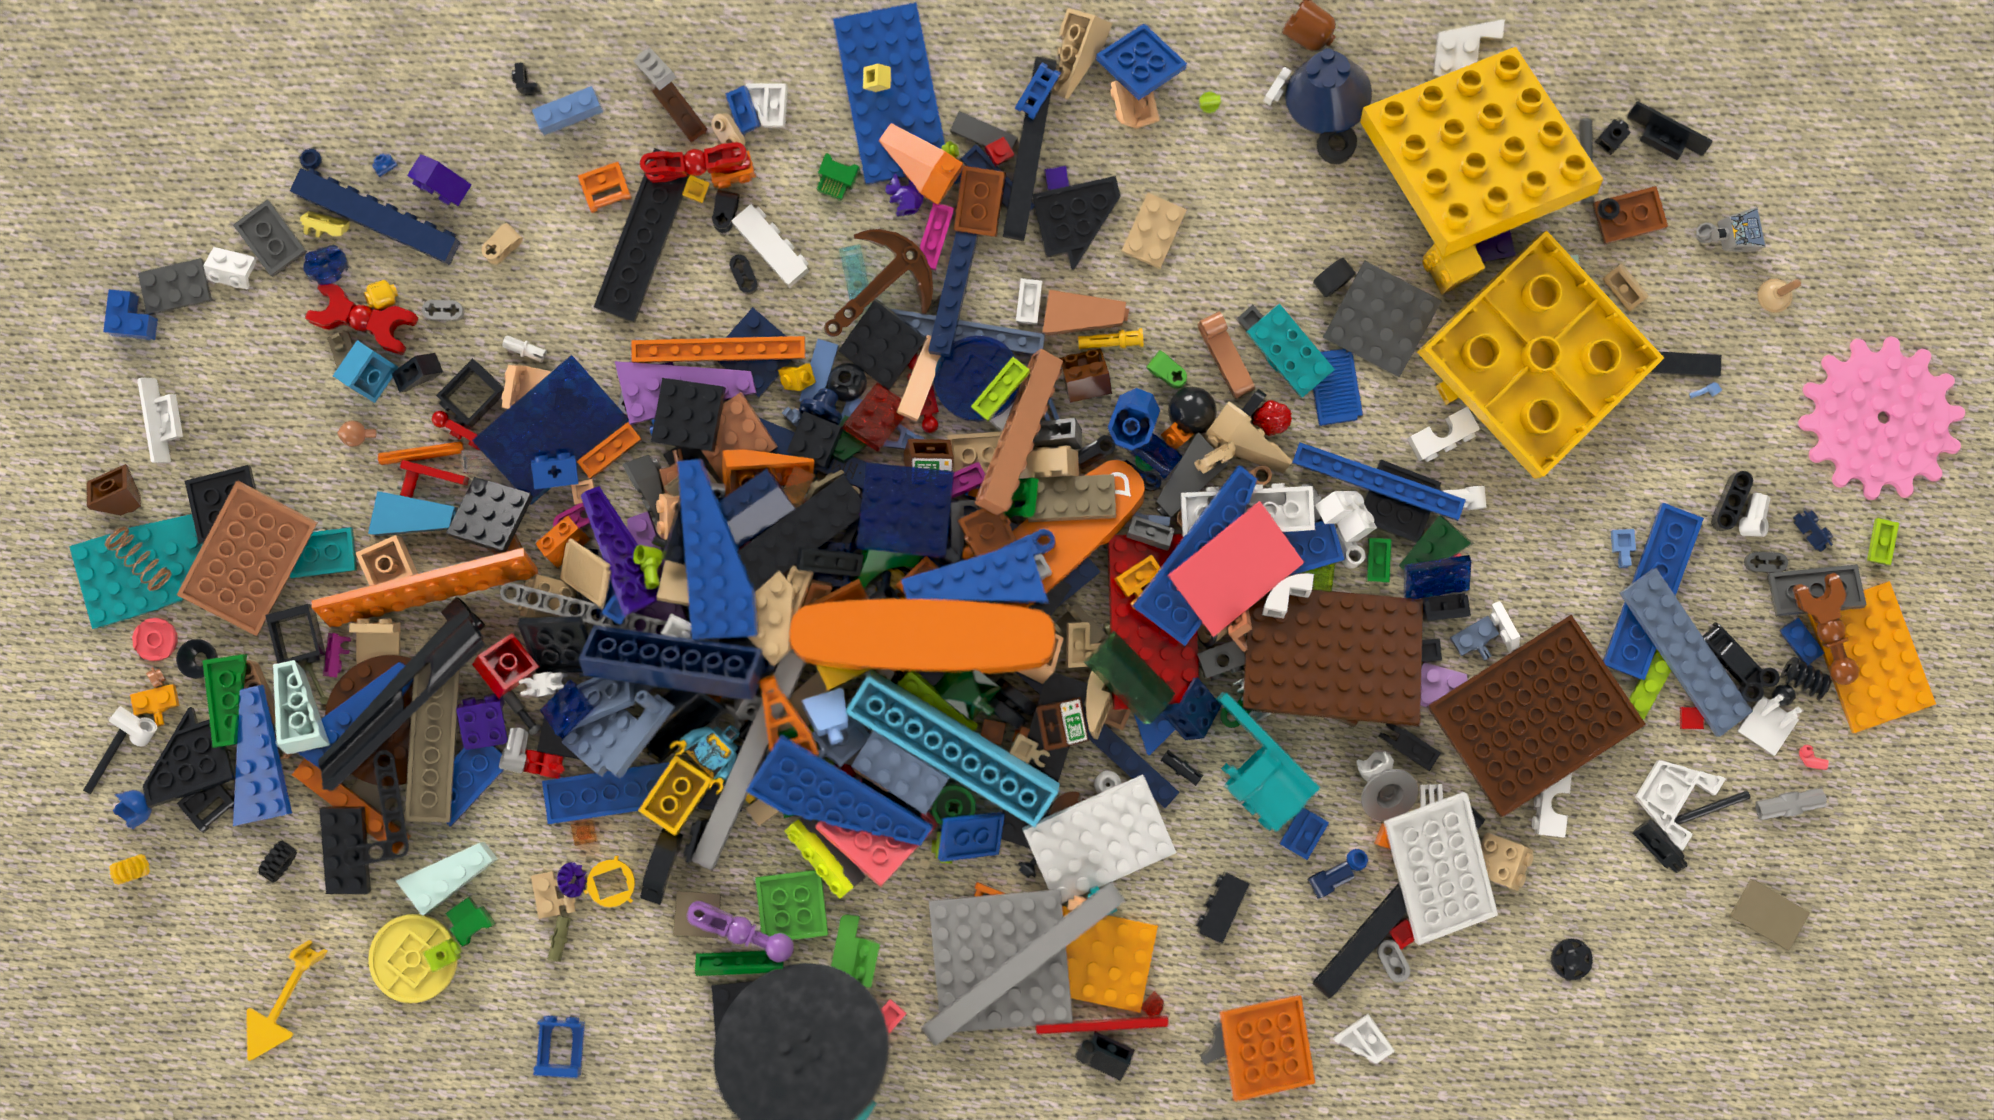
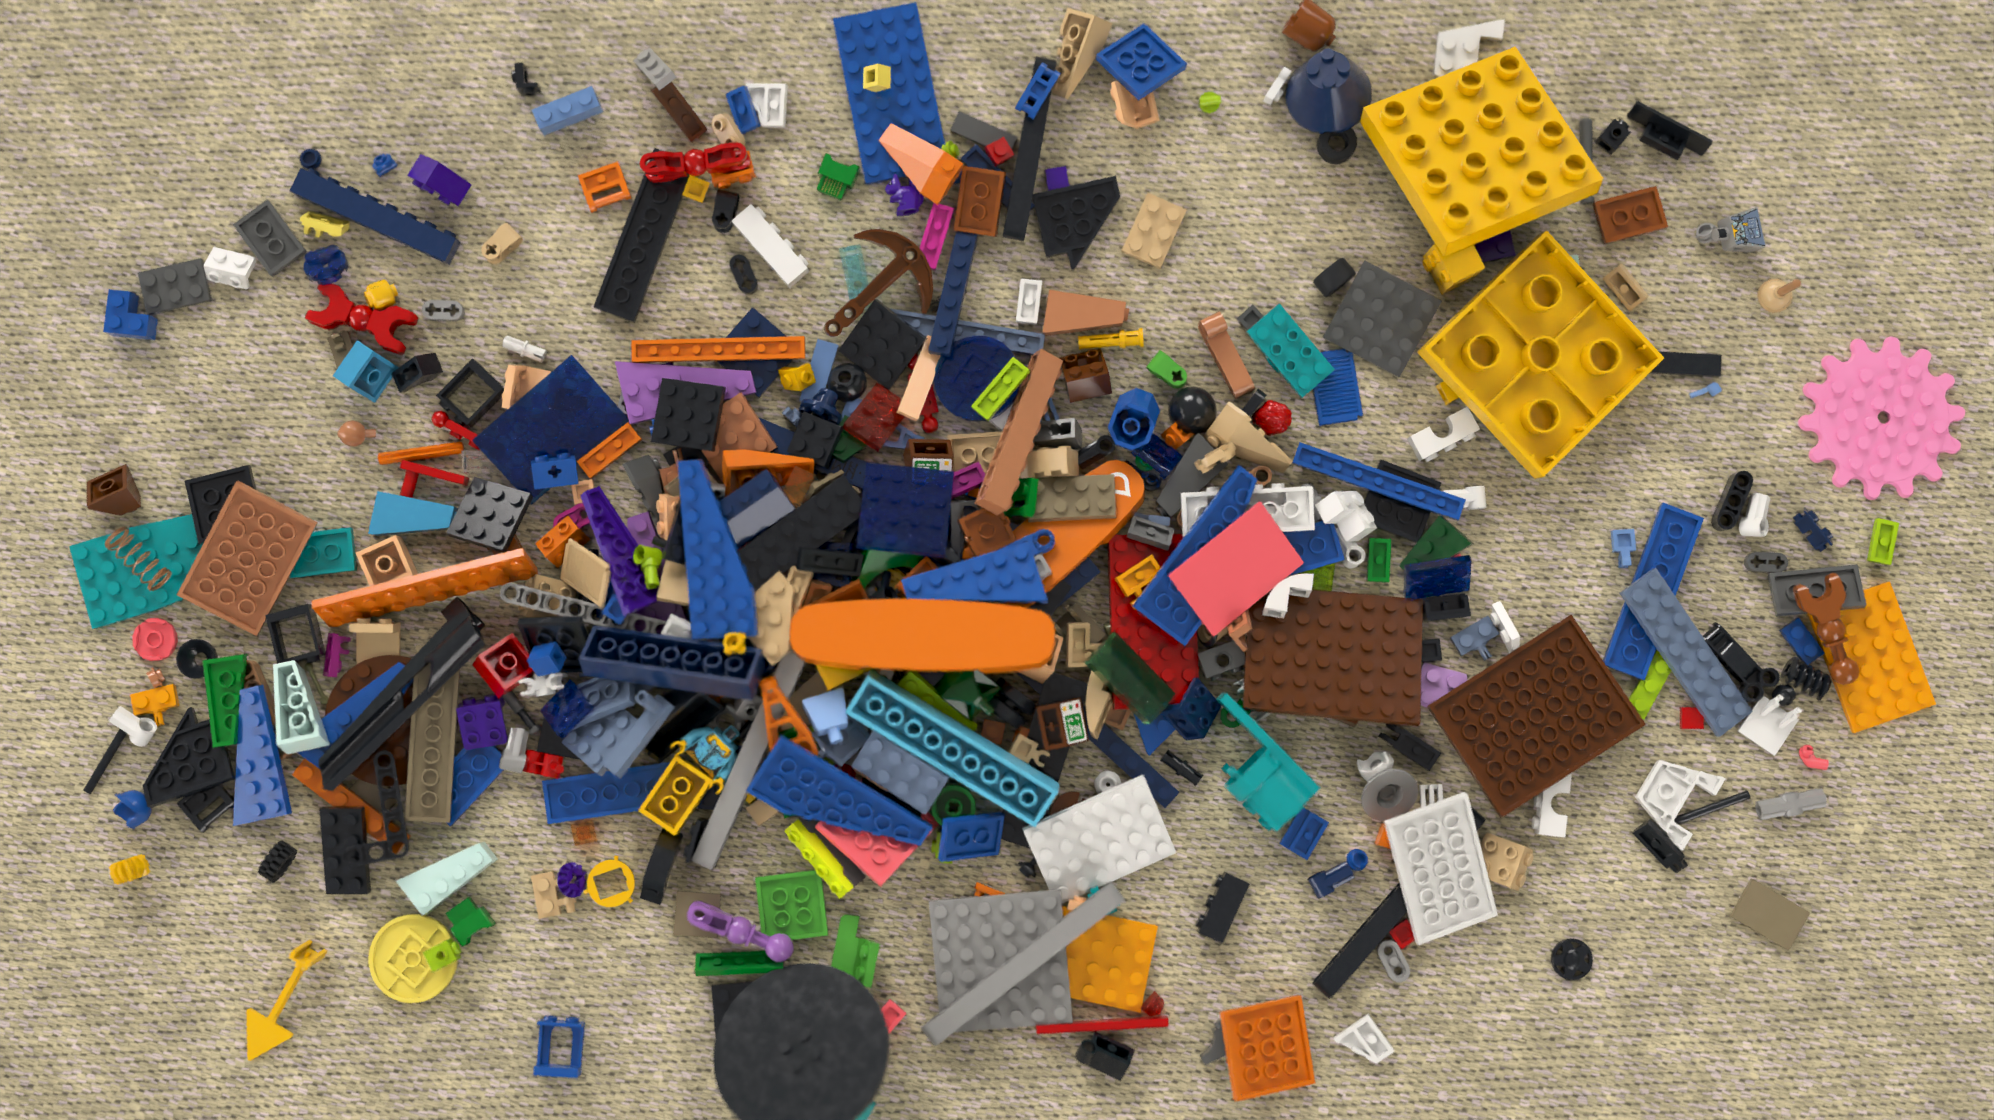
white bracket [138,378,183,463] -> none
olive pin [547,915,571,962] -> none
black plate [1597,198,1620,220] -> none
none -> blue brick [527,641,566,677]
none -> yellow plate [724,632,746,655]

